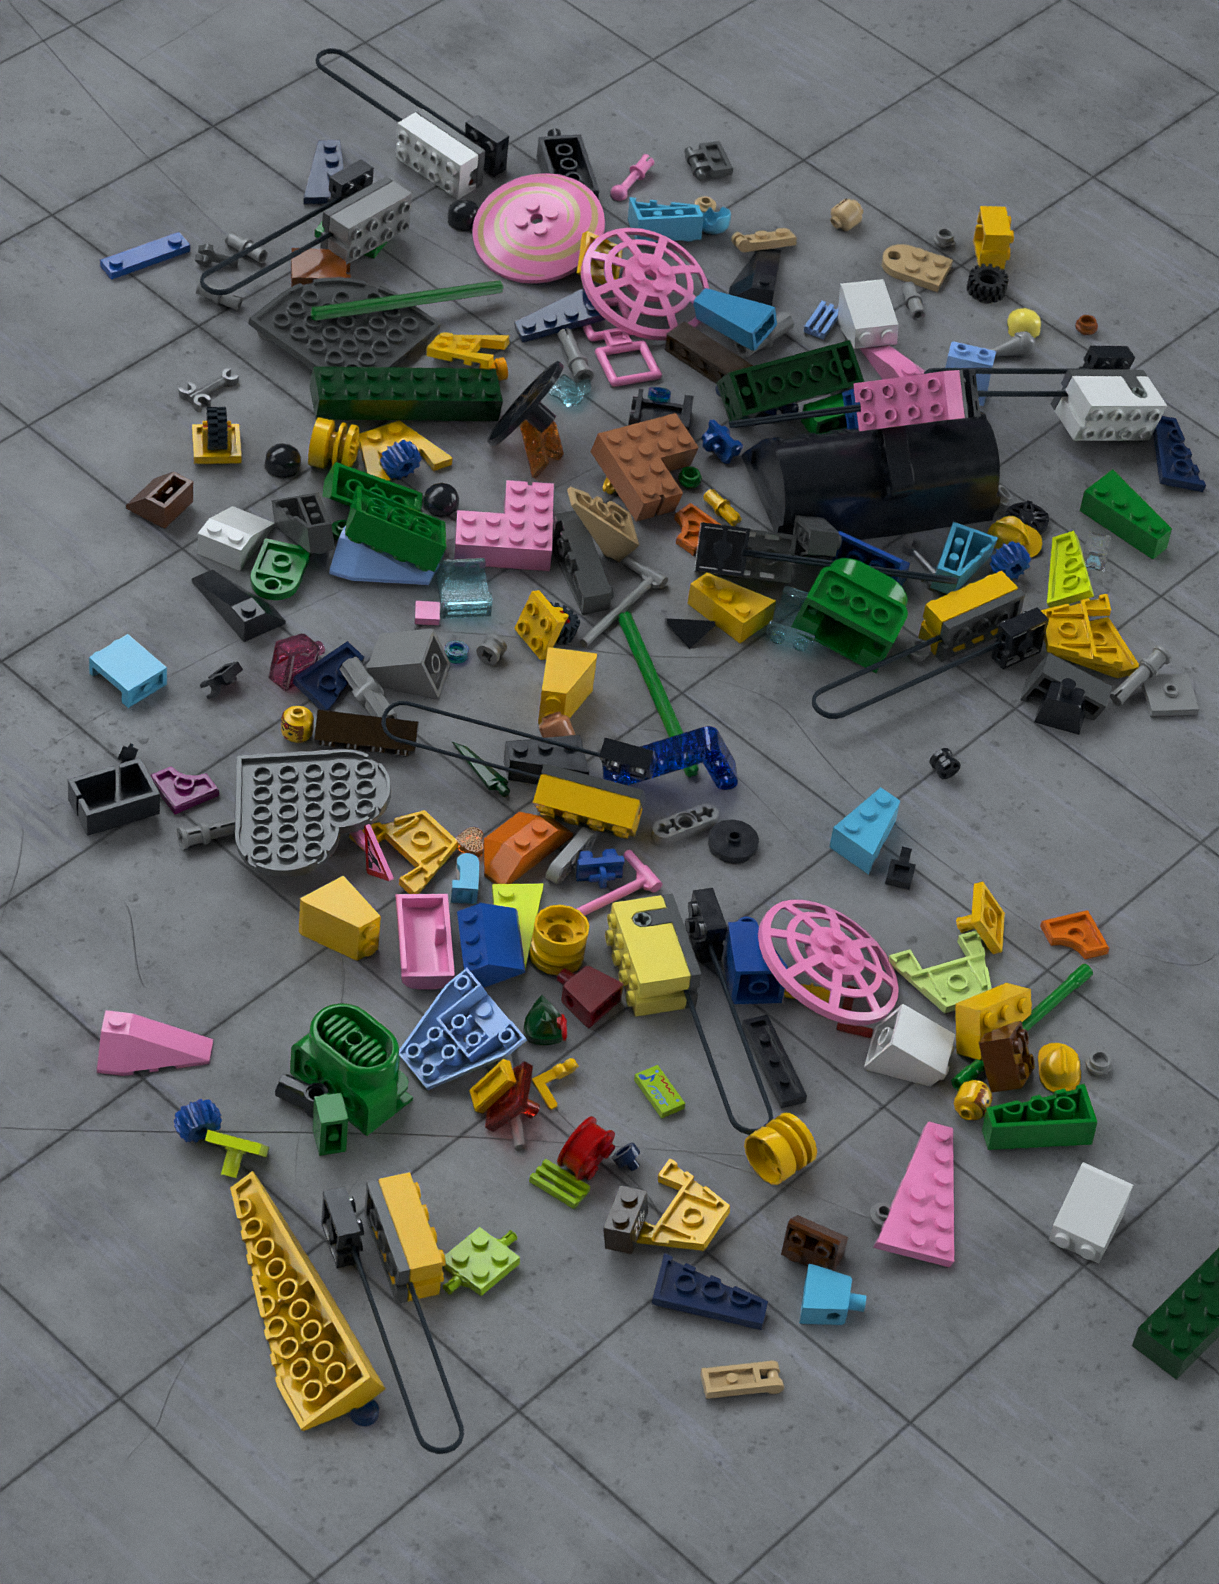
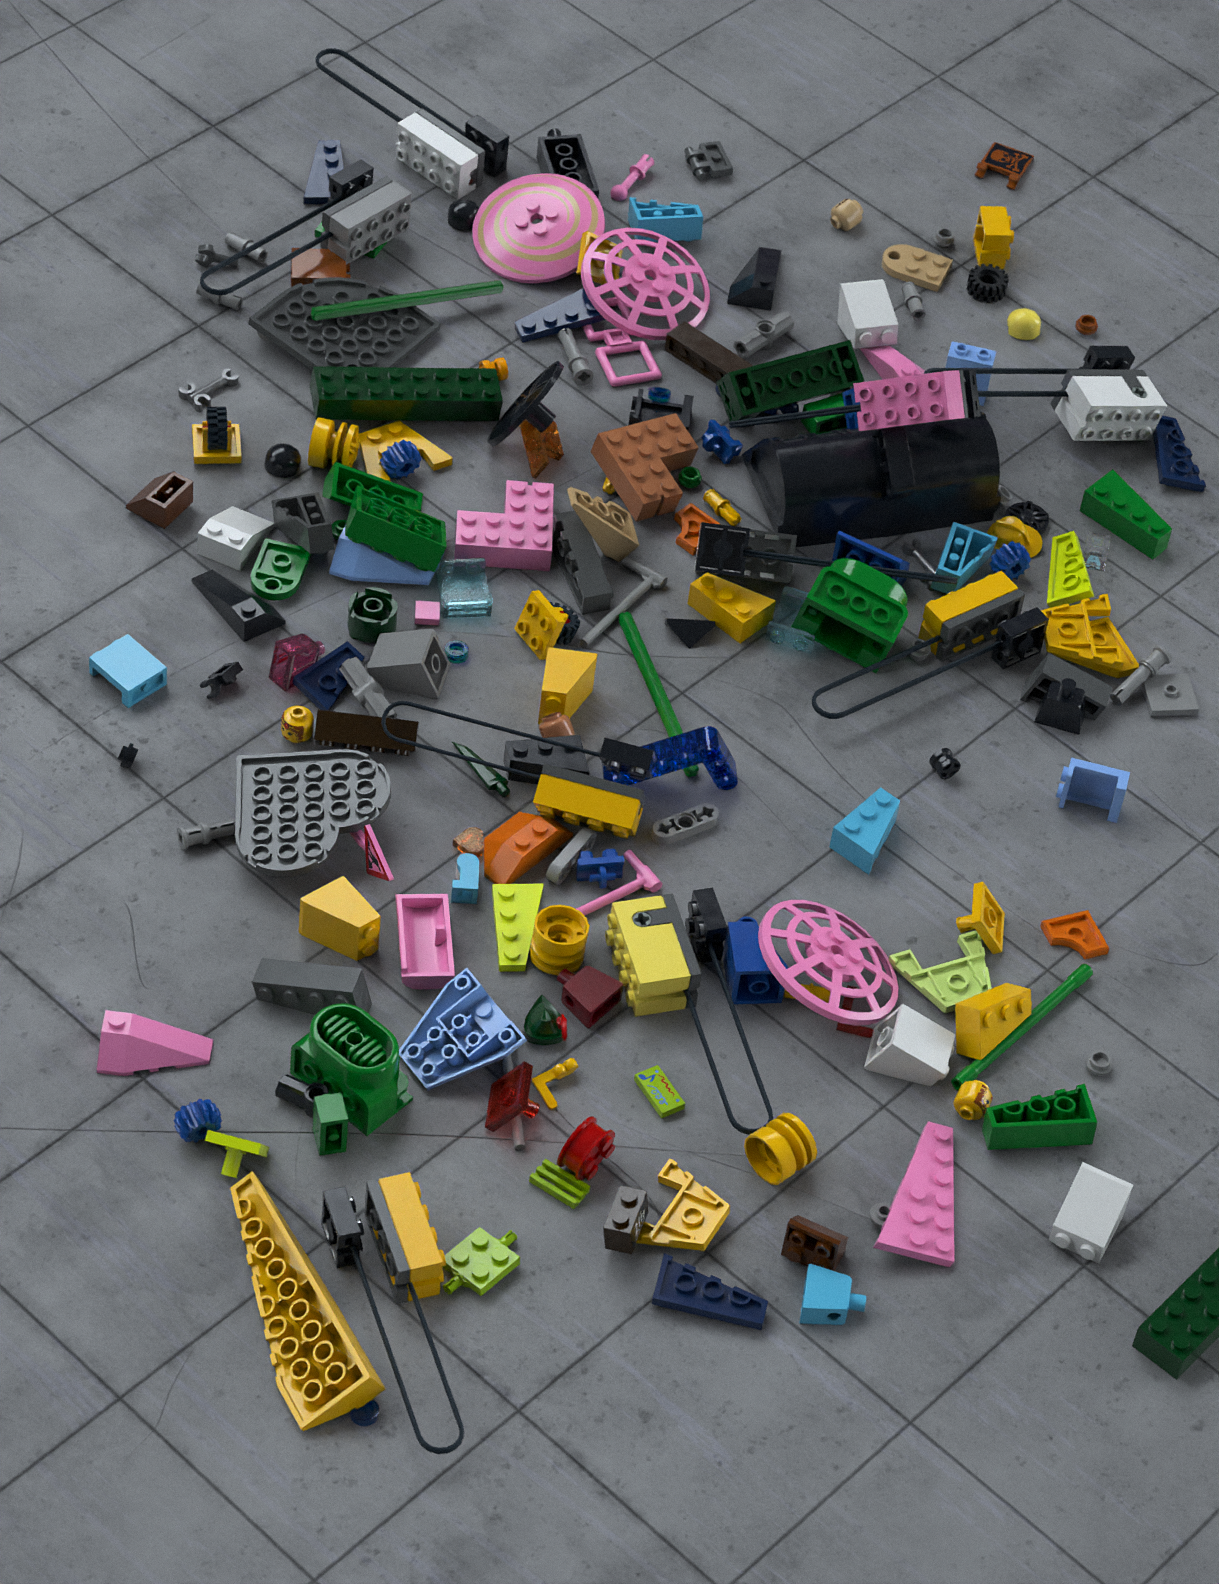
black piece [68,758,160,836] -> none
plate [100,232,190,280] -> none
magenta tile [150,766,219,815] -> none
yellow wing [349,810,458,894] -> none
black hair [423,482,459,517] -> none
yellow wing [427,332,509,369] -> none
blue slope [457,903,526,988] -> none
yellow tile [469,1059,516,1114] -> none
light grey wheel [476,634,507,665] -> none
clear light blue plate [548,374,591,407] -> none
dark blue tile [612,1142,640,1171] -> none
dark azure slope [693,288,777,351] -> none
tan plate [694,196,716,213] -> none
tan plate [700,1361,784,1399] -> none
medium azure hair [702,207,731,235] -> none
black plate [708,819,759,864] -> none
tan plate [731,228,796,252] -> none
black plate [742,1014,807,1109] -> none
dark grey wedge [793,515,841,560] -> none
light blue tile [804,301,838,340] -> none
black plate [885,846,916,890] -> none
reddish brown slope [979,1021,1035,1093] -> none
light grey piece [989,331,1036,358] -> none
yellow piece [1038,1043,1081,1093] -> none
none -> dark grey wedge [252,958,372,1015]
none -> dark green brick [347,587,398,644]
none -> flag [975,142,1034,190]
none -> light blue panel [1056,758,1130,823]

